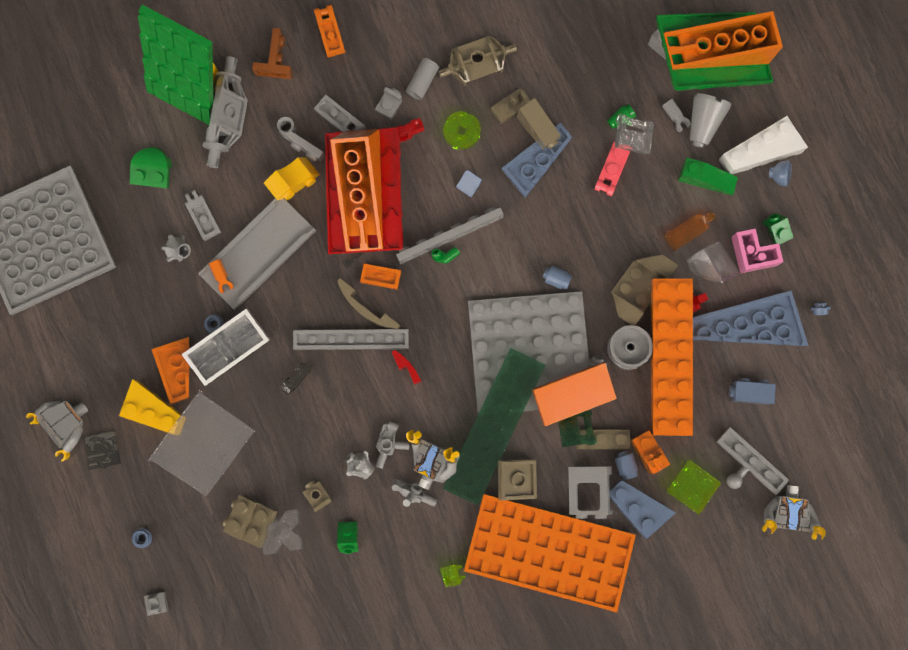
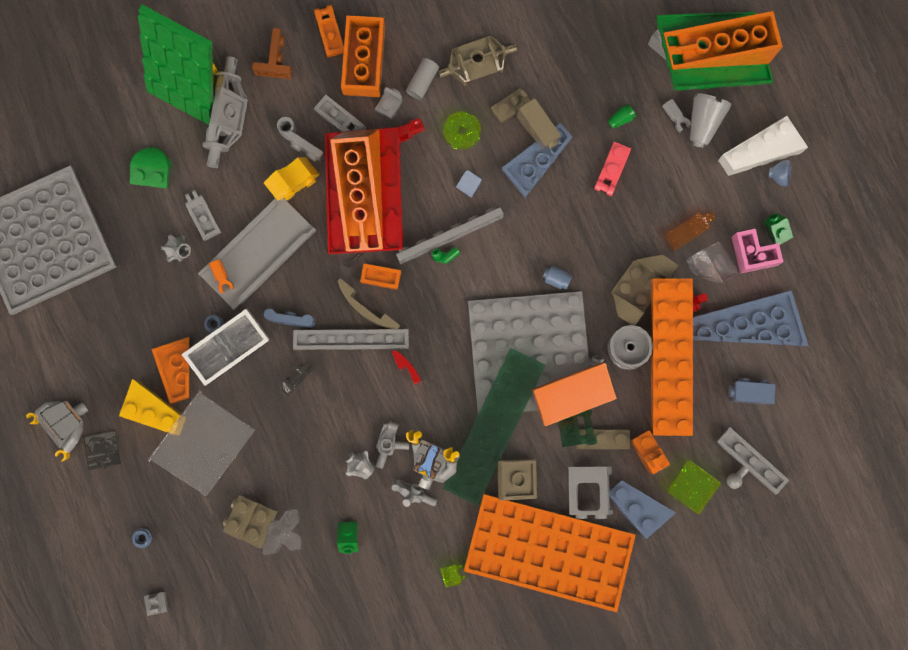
dark tan brick [303,480,333,512] -> none
sand blue brick [614,450,638,481] -> none
clear plate [615,114,654,155] -> none
green slope [678,158,738,196] -> none
torso [762,485,826,540] -> none
sand blue plate [811,302,831,315] -> none
none -> sand blue plate [264,309,315,328]
none -> orange brick [341,15,385,97]

